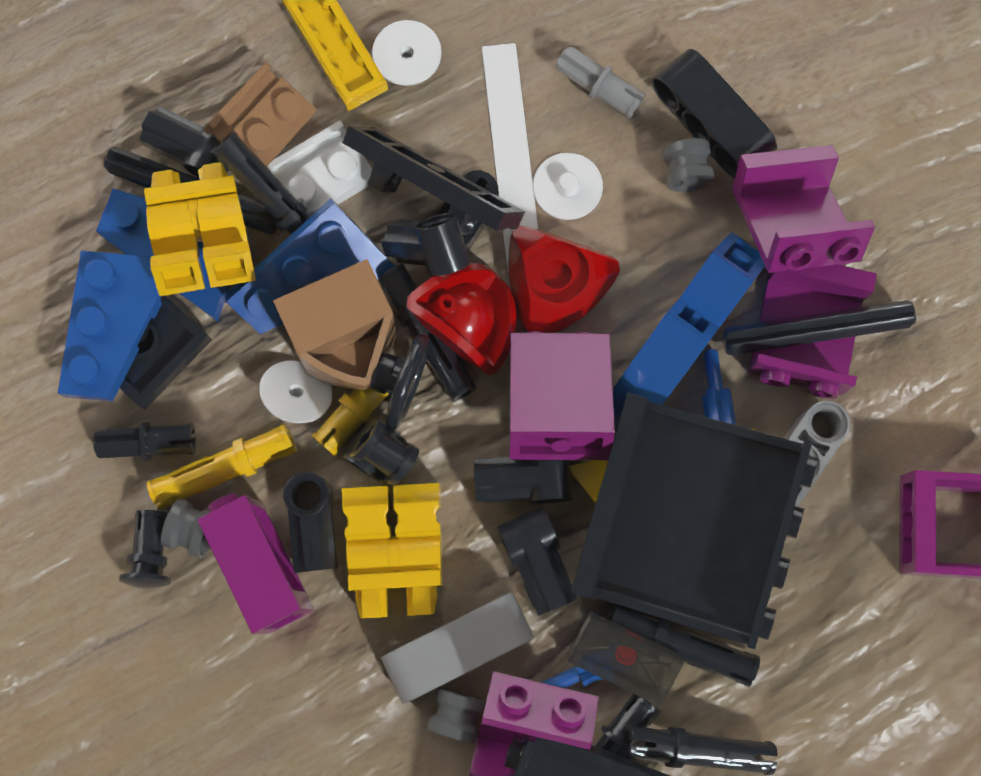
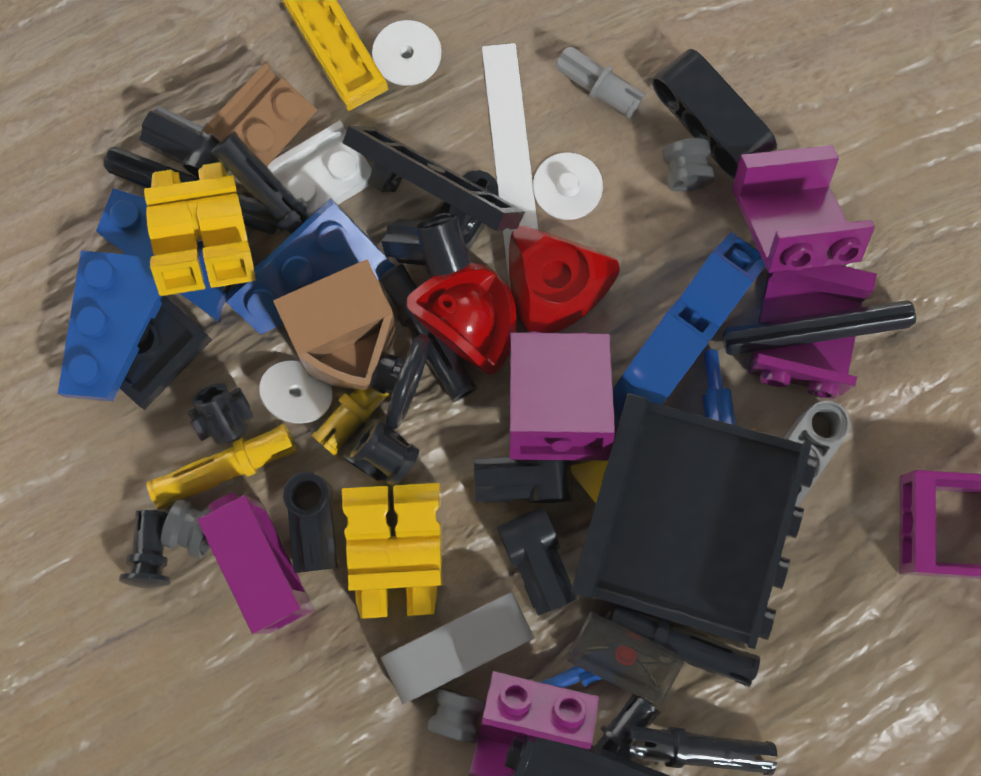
black axle [93,422,196,461] -> none
none -> black gear [188,383,253,445]

